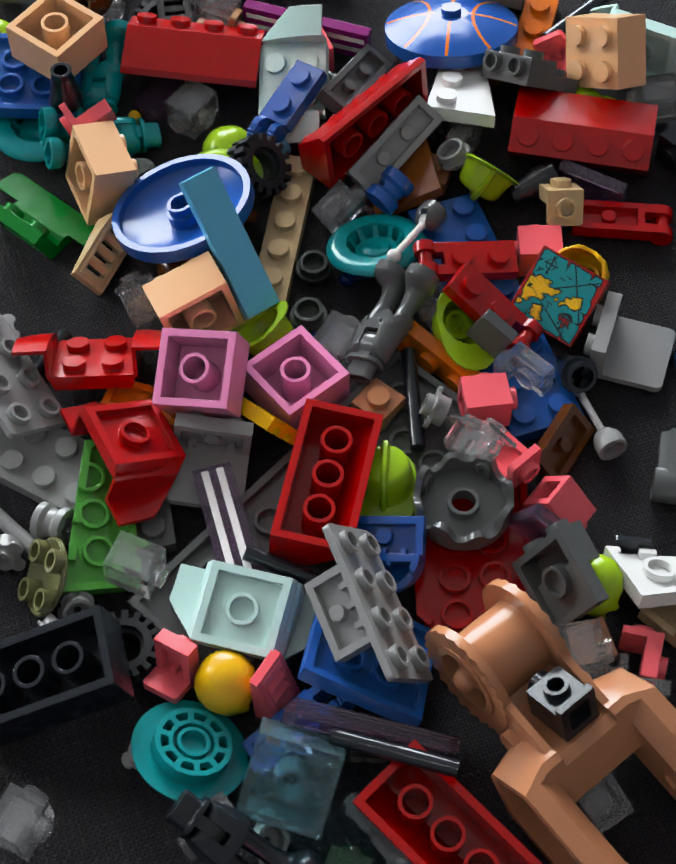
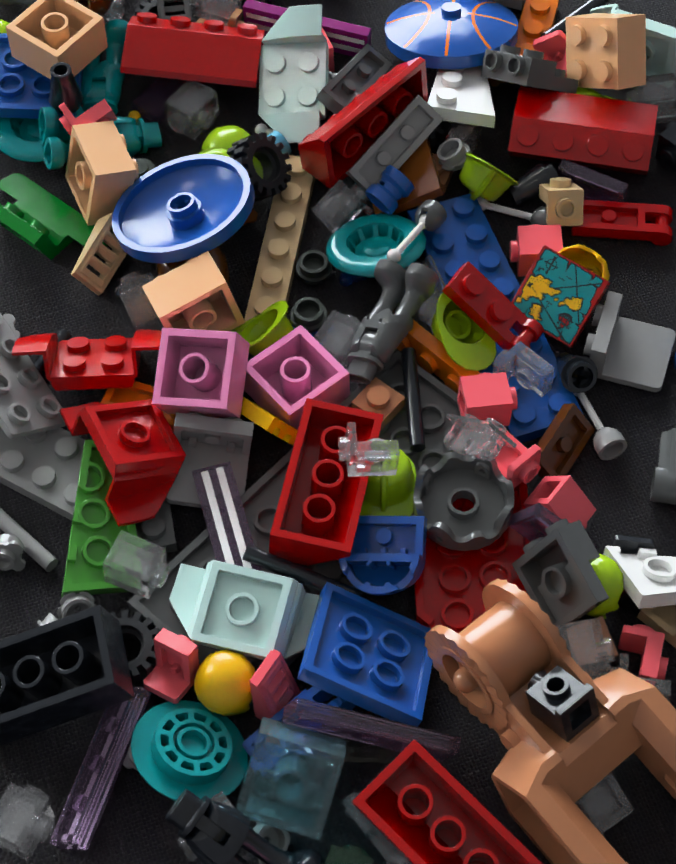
olive dish [18,537,68,617] -> none
light grey wheel [29,501,74,546] -> none
medium azure tile [179,166,280,319] -> none
blue hinge [246,59,328,144] -> none
light grey bracket [304,523,433,684] -> none
black bar [329,727,462,778] -> none
red plate [413,239,519,282] -> none
light grey plate [419,386,452,429] -> none
dark grey tile [465,309,518,358] -> none
none -> clear purple tile [50,686,151,850]
none -> clear bracket [338,422,400,477]
none -> white hinge [477,197,547,225]

